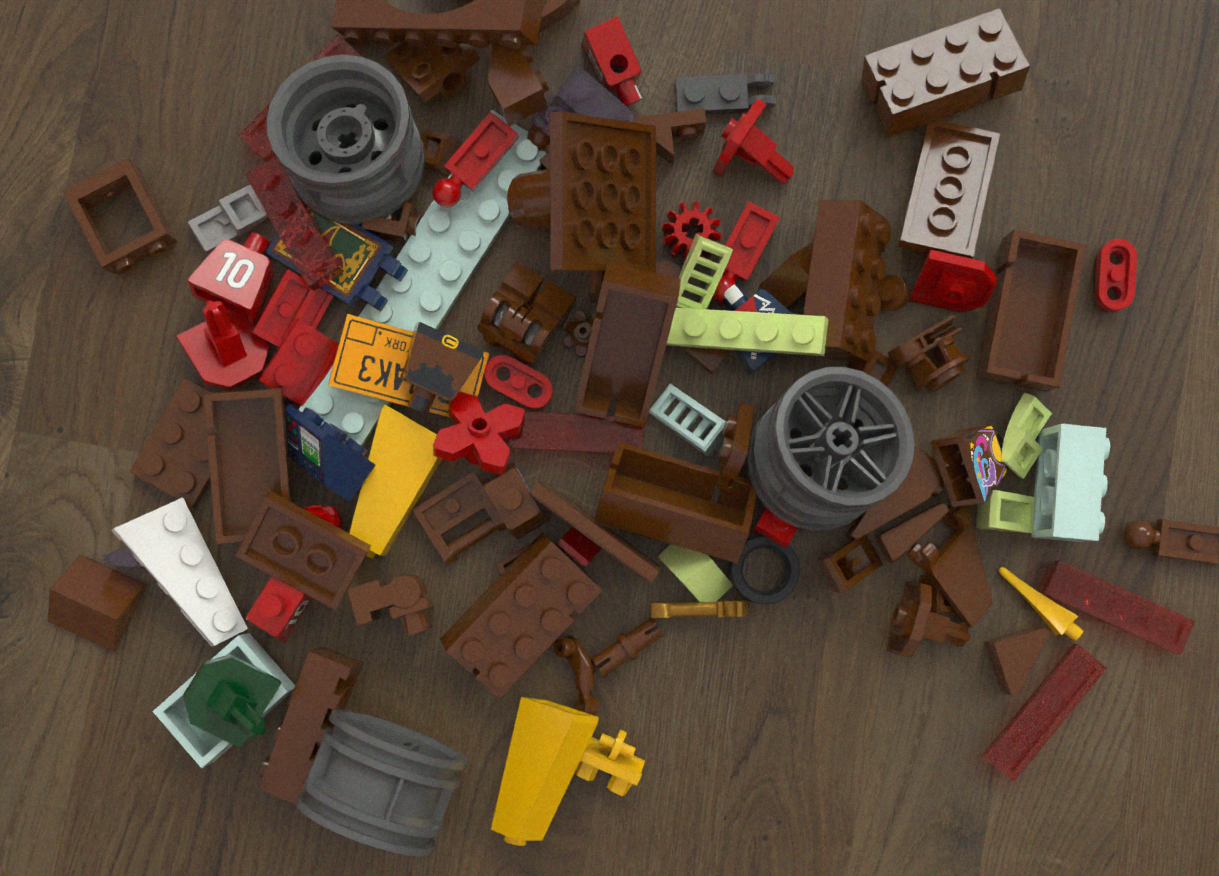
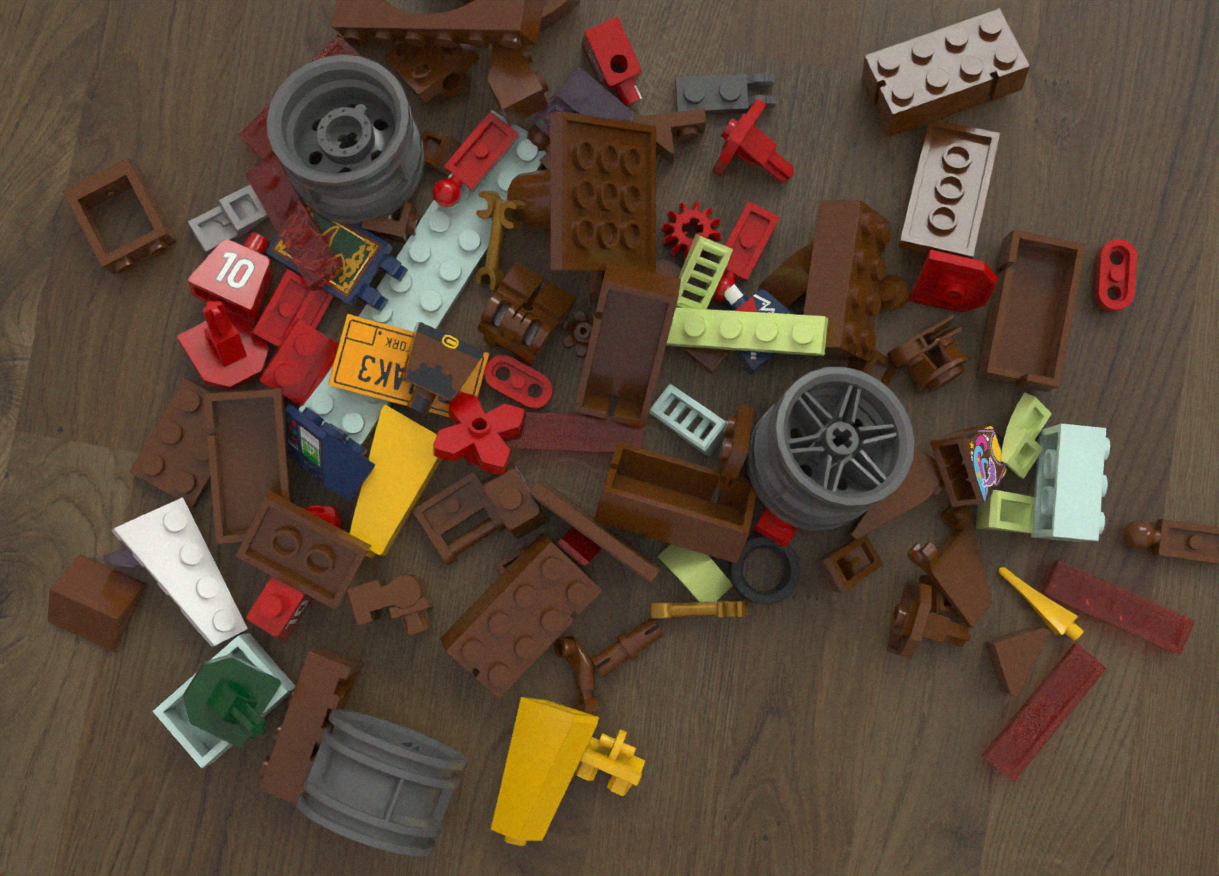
reddish brown slope [874,503,949,563] -> none
none -> pearl gold bar [476,191,526,290]

